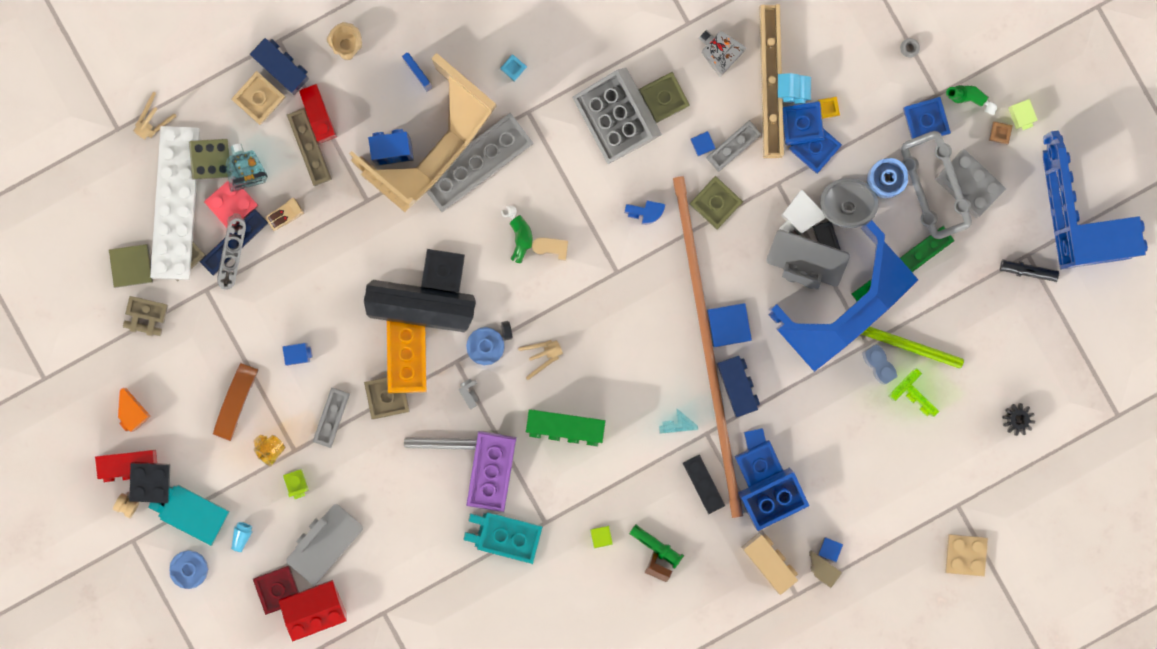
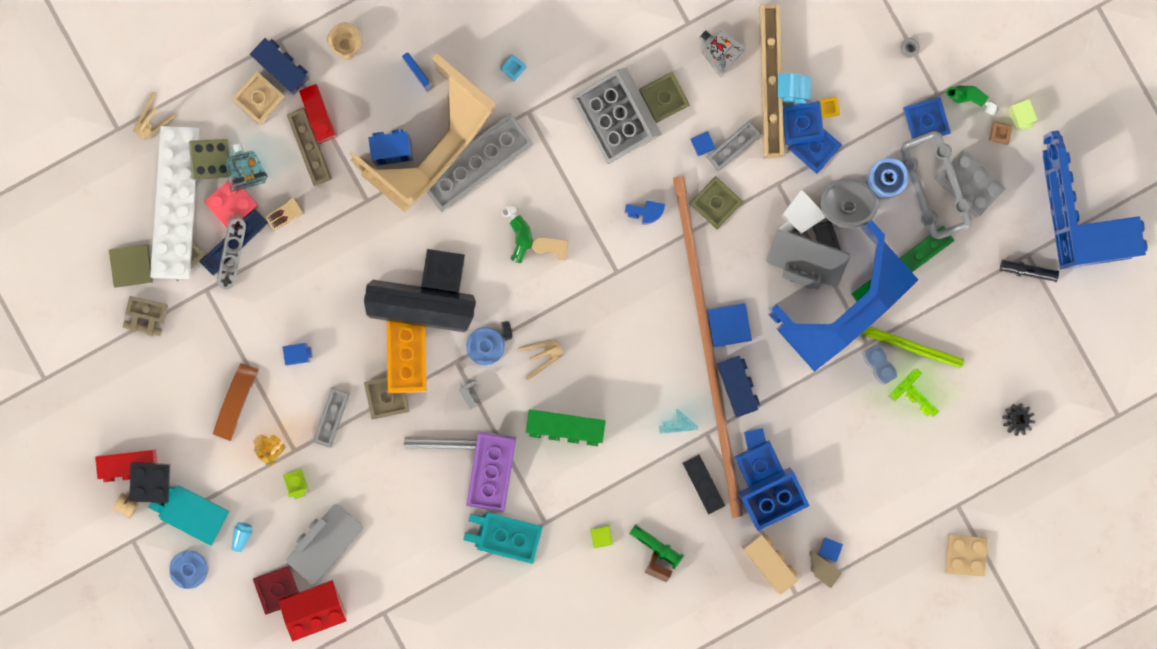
orange slope [118,388,151,432] -> none

